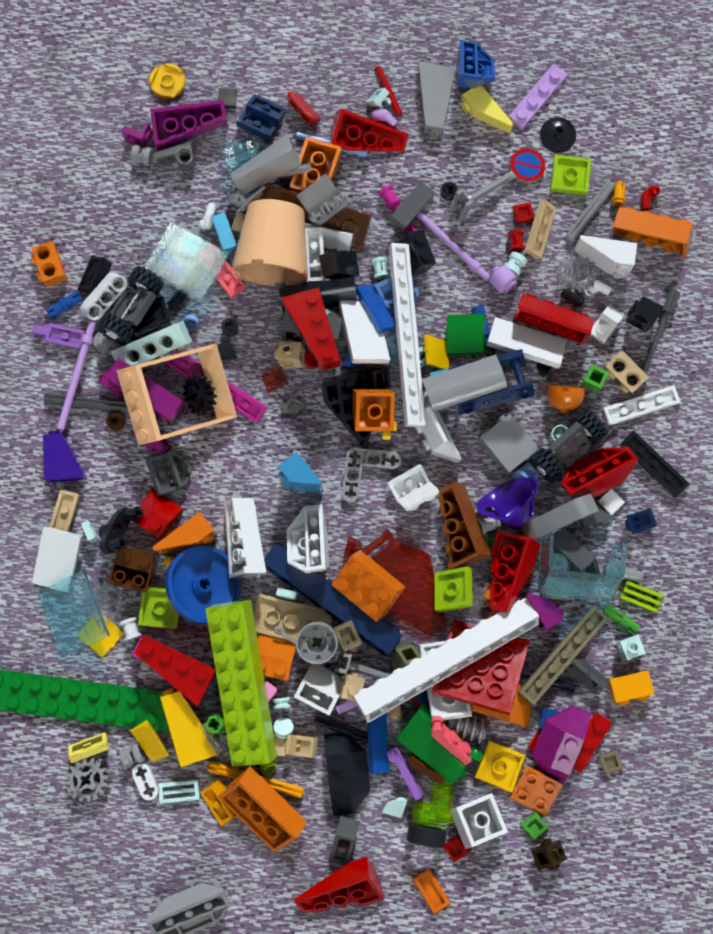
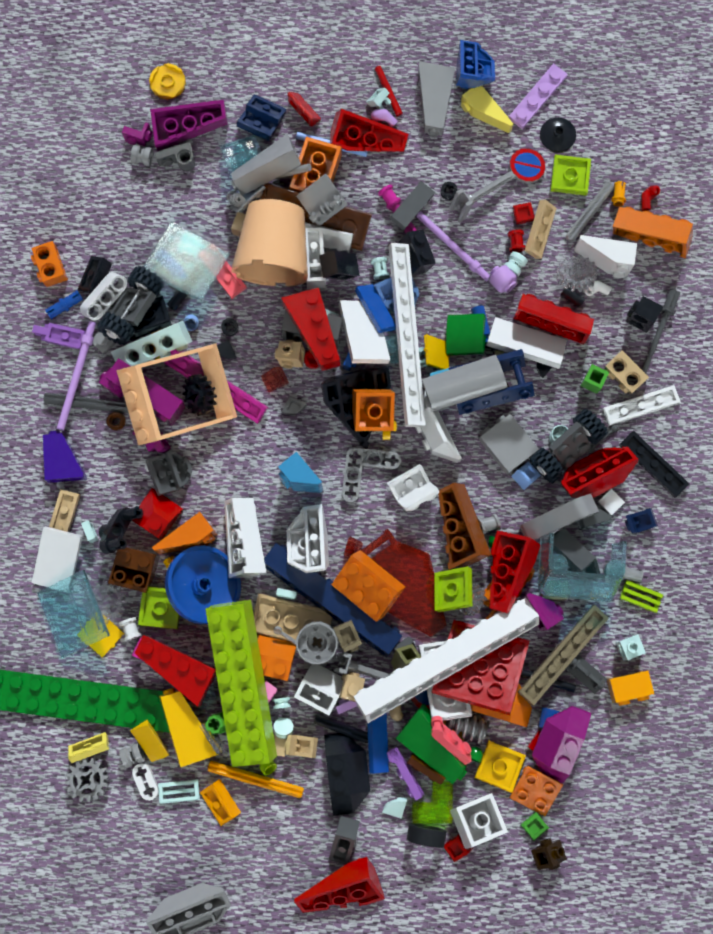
white arm [199,203,217,230] -> none
medium azure slope [212,212,236,256] -> none
black tile [218,88,237,109] -> none
orange slope [218,766,307,853] -> none
black brick [279,276,357,315] -> none
orange tile [412,868,451,914] -> none
dark purple piece [477,476,539,528] -> none
orange cylinder [547,384,585,414] -> none
red plate [573,712,612,773] -> none
white slope [590,304,625,344] -> none
dark tan tile [597,749,624,775] -> none
bright green axle [602,604,640,635] -> none

